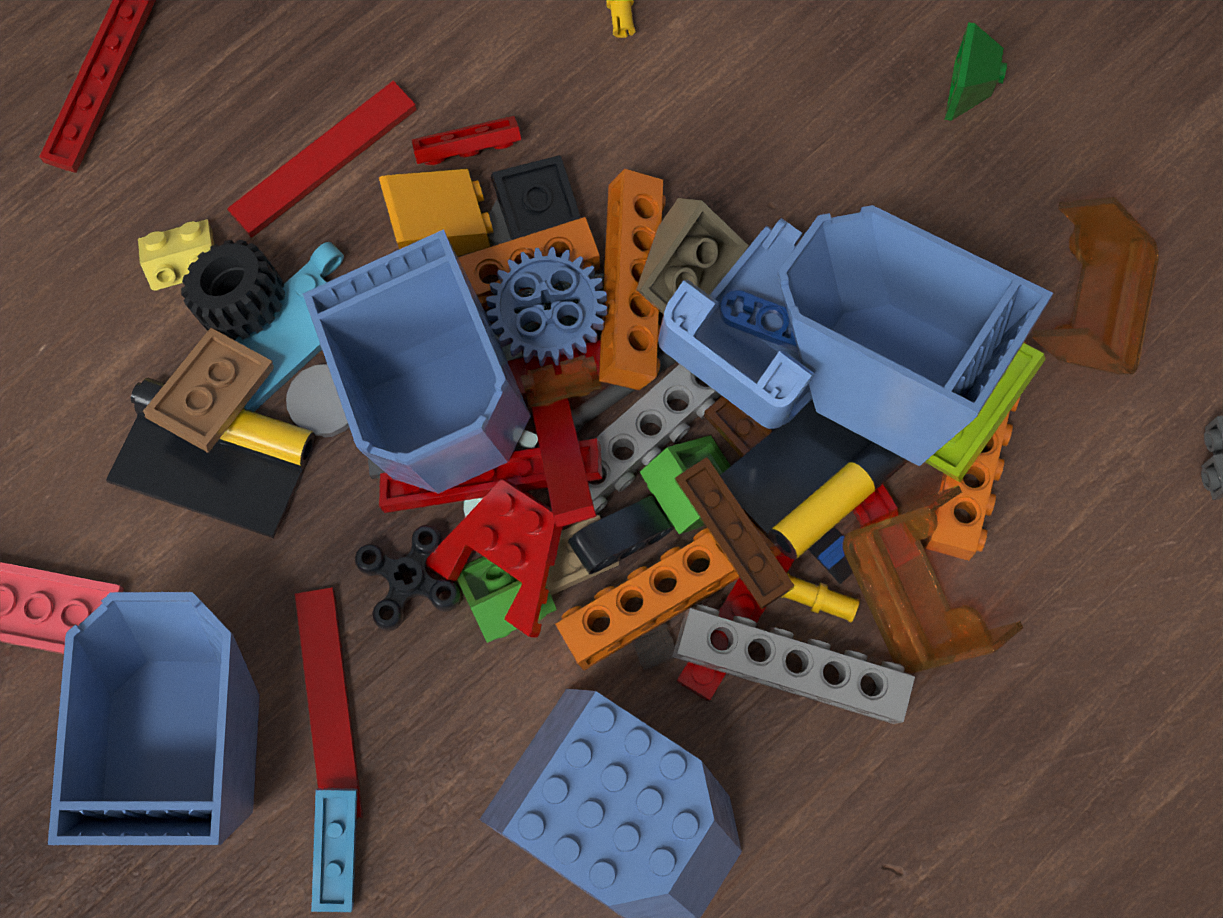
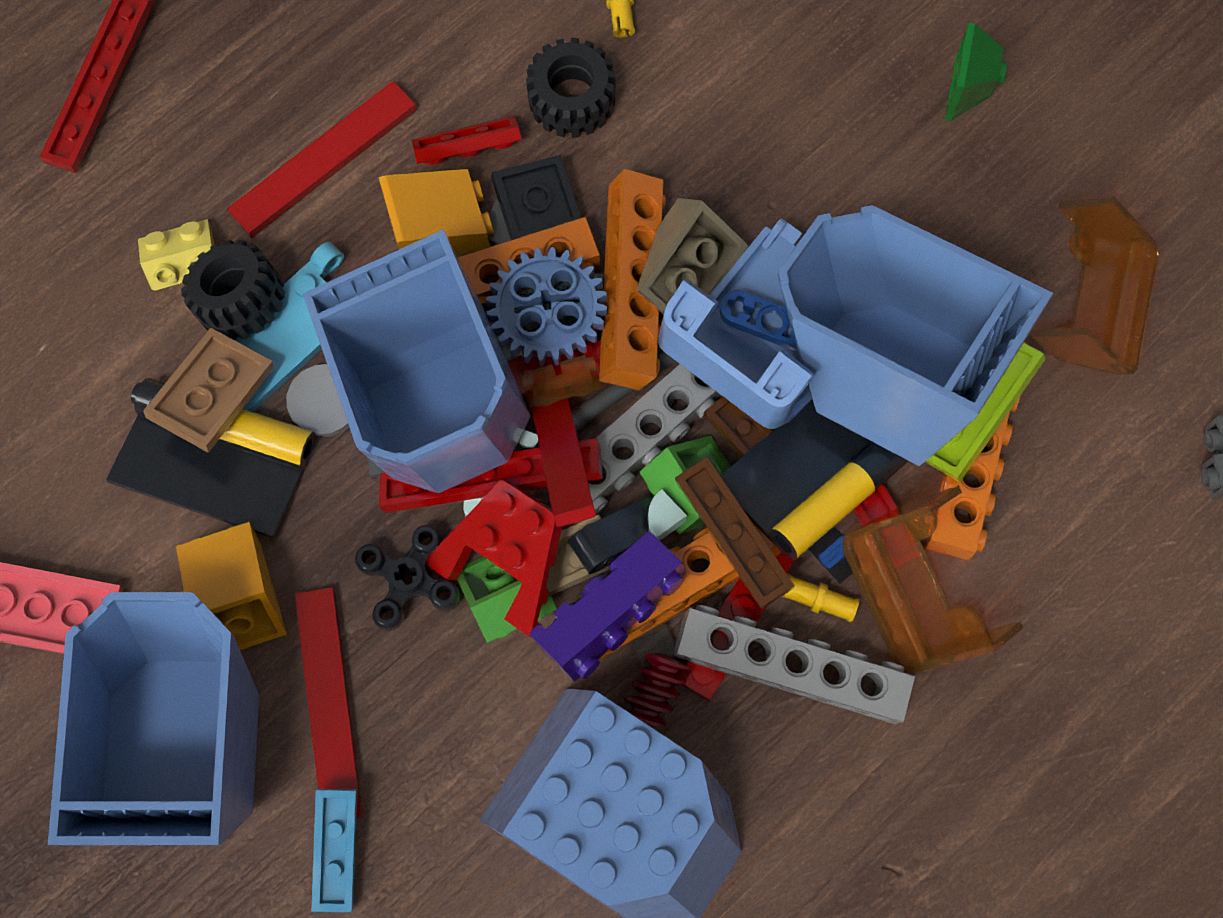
none -> light orange slope [176,522,287,650]
none -> black tyre [526,38,616,138]
none -> dark purple wedge [529,531,686,682]
none -> dark red piece [624,652,692,728]
none -> light aqua tile [648,489,687,541]

